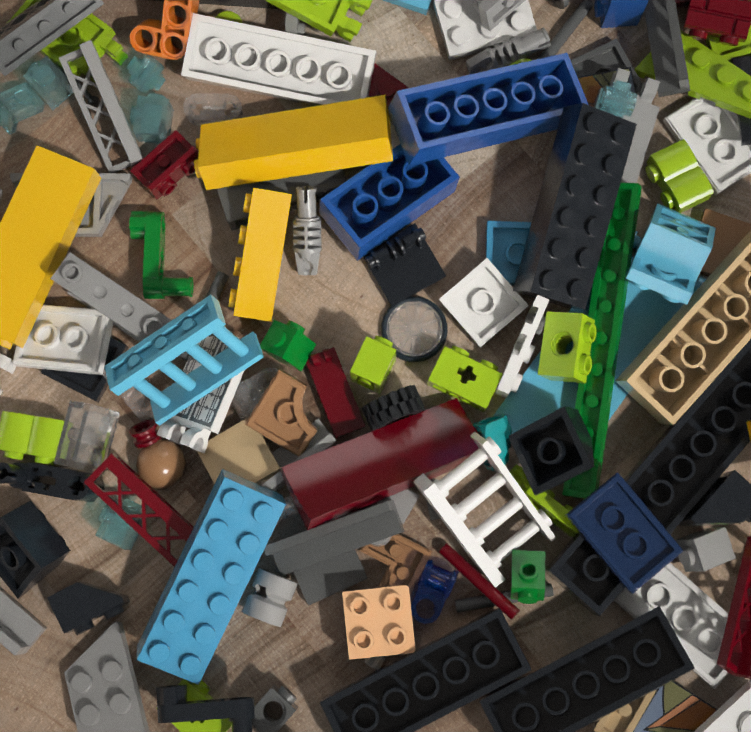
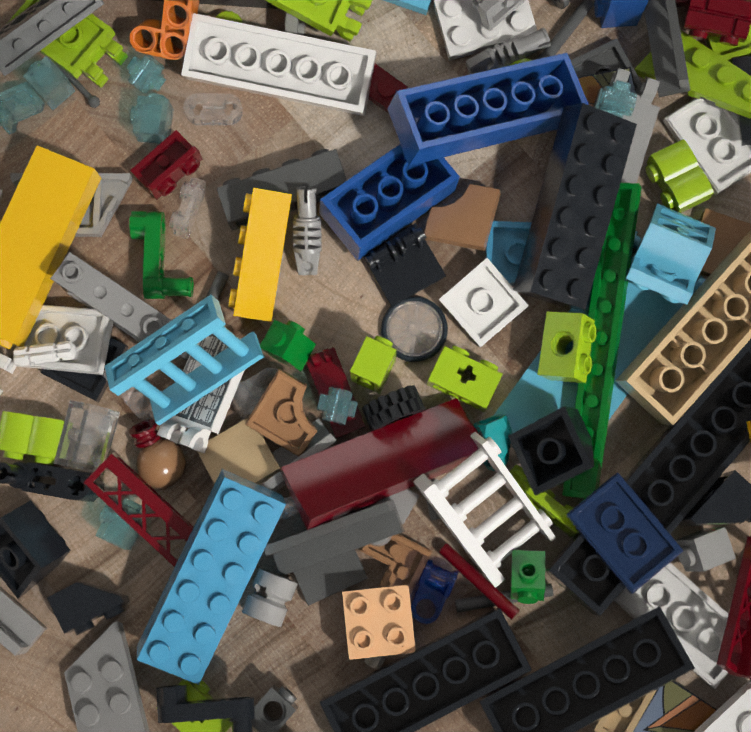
light grey fence [59,40,143,173] -> none
yellow brick [194,95,393,190] -> none
white wing [494,295,549,398] -> none
none -> white axle [13,341,76,366]
none -> clear plate [169,177,206,240]
none -> clear light blue gear [317,387,358,425]
none -> medium nougat tile [424,184,501,251]

